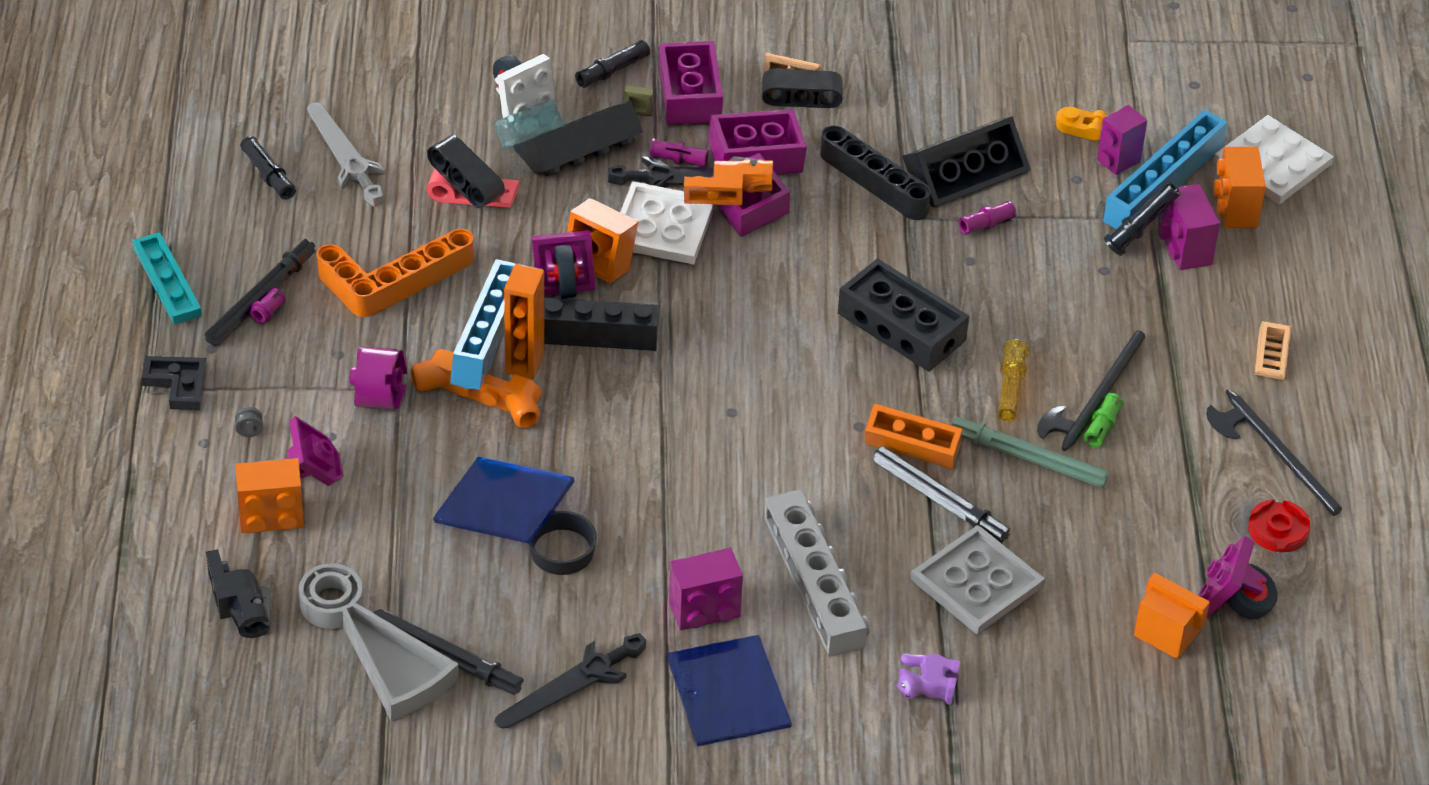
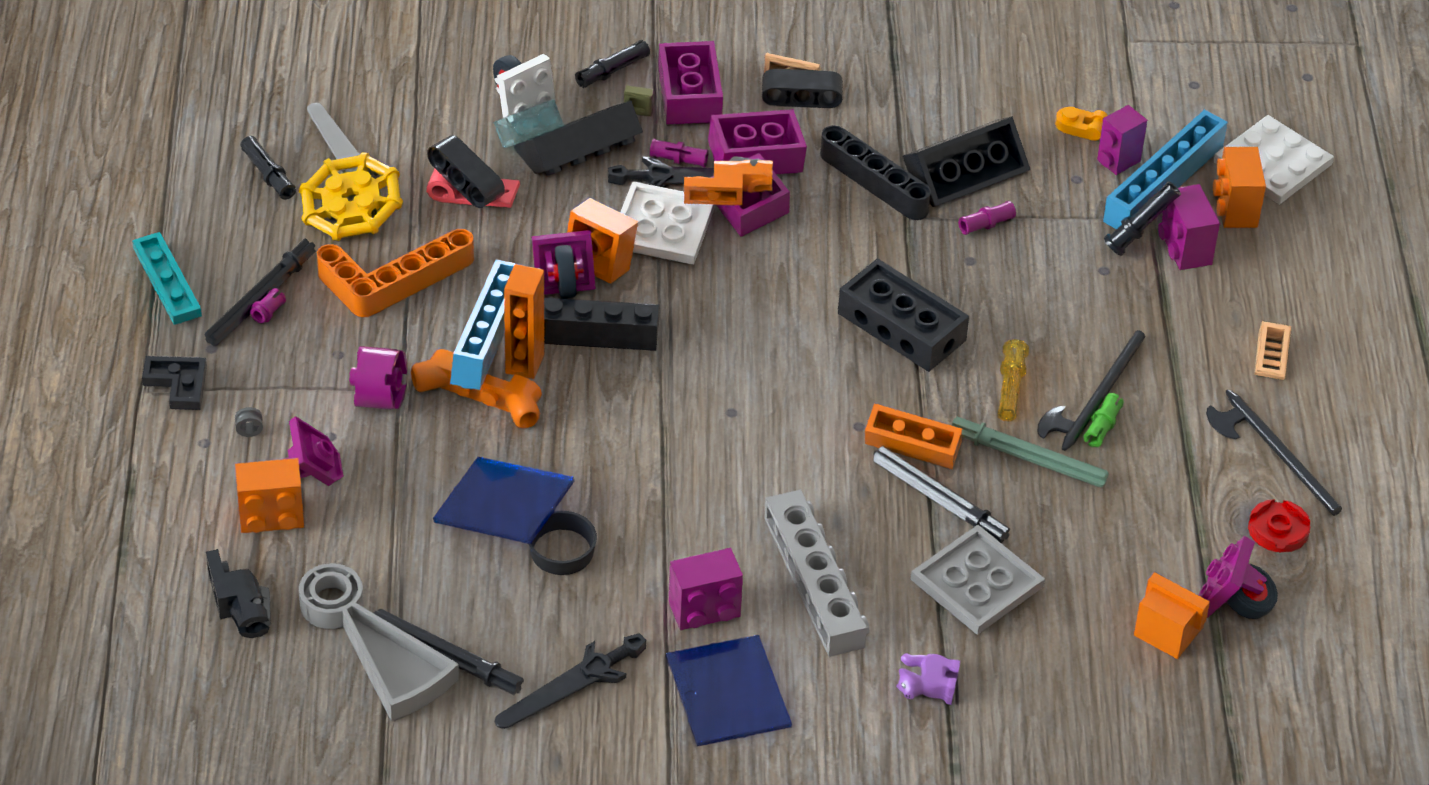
none -> yellow plate [299,152,403,241]

